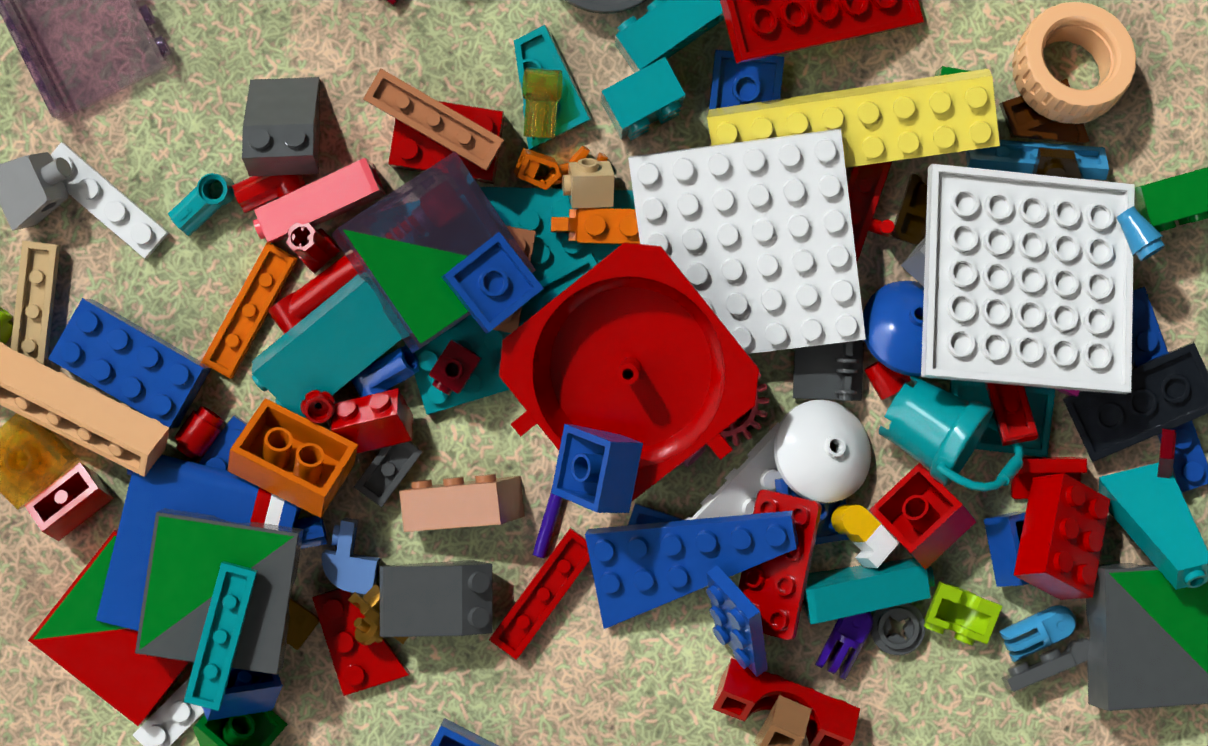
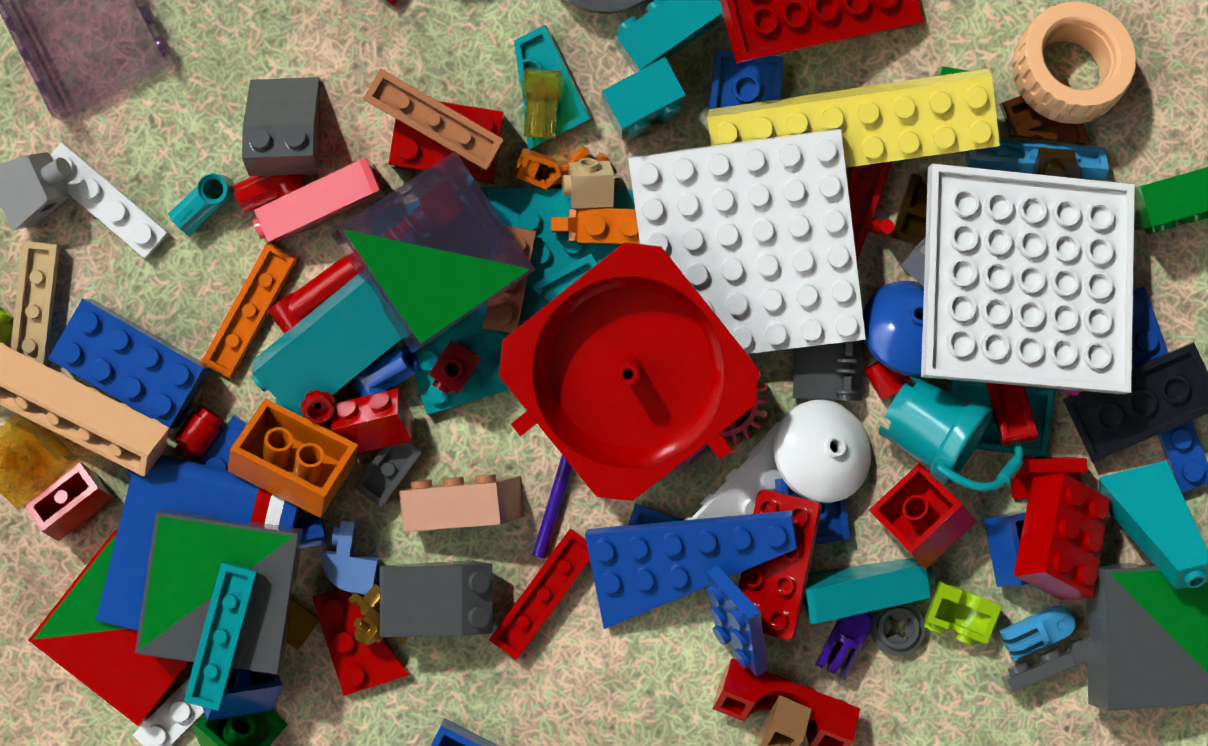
red piece [286,222,341,274] -> none
blue plate [442,232,544,334] -> none
blue slope [551,424,643,513] -> none
leg [831,505,899,568] -> none
dark azure cone [1116,206,1165,261] -> none
dark red tile [1157,429,1177,478] -> none

